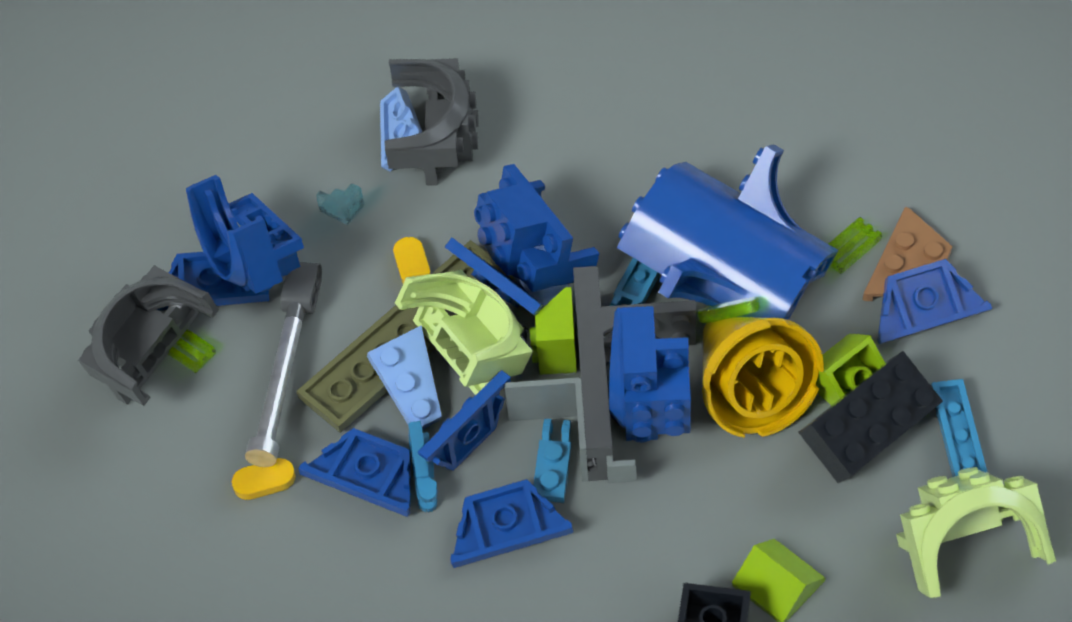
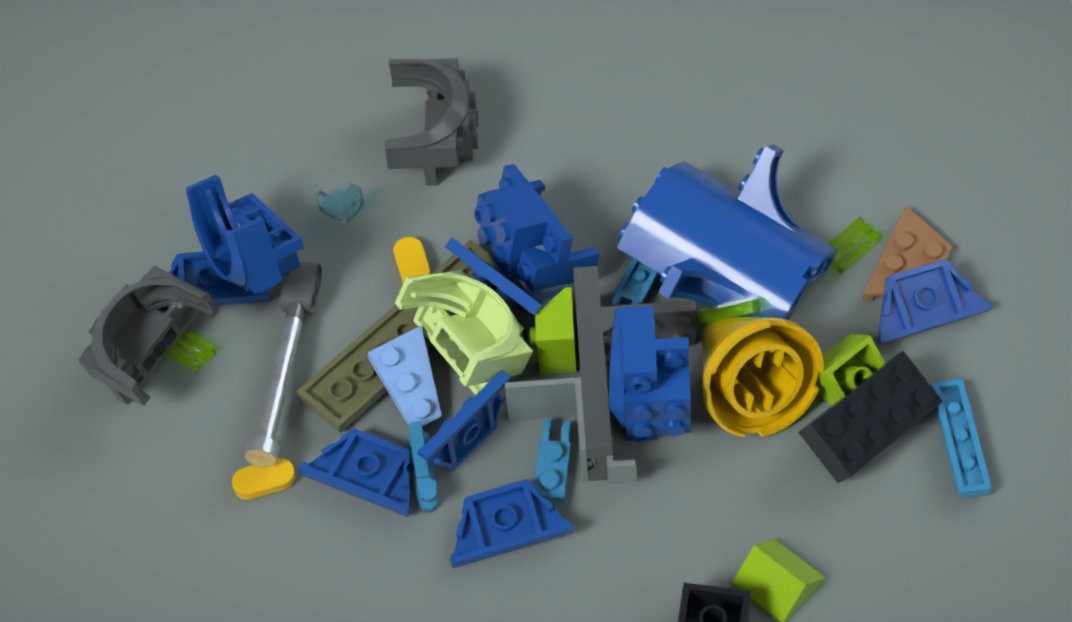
light blue wing [380,87,422,171] -> none
yellowish green piece [896,467,1056,598] -> none

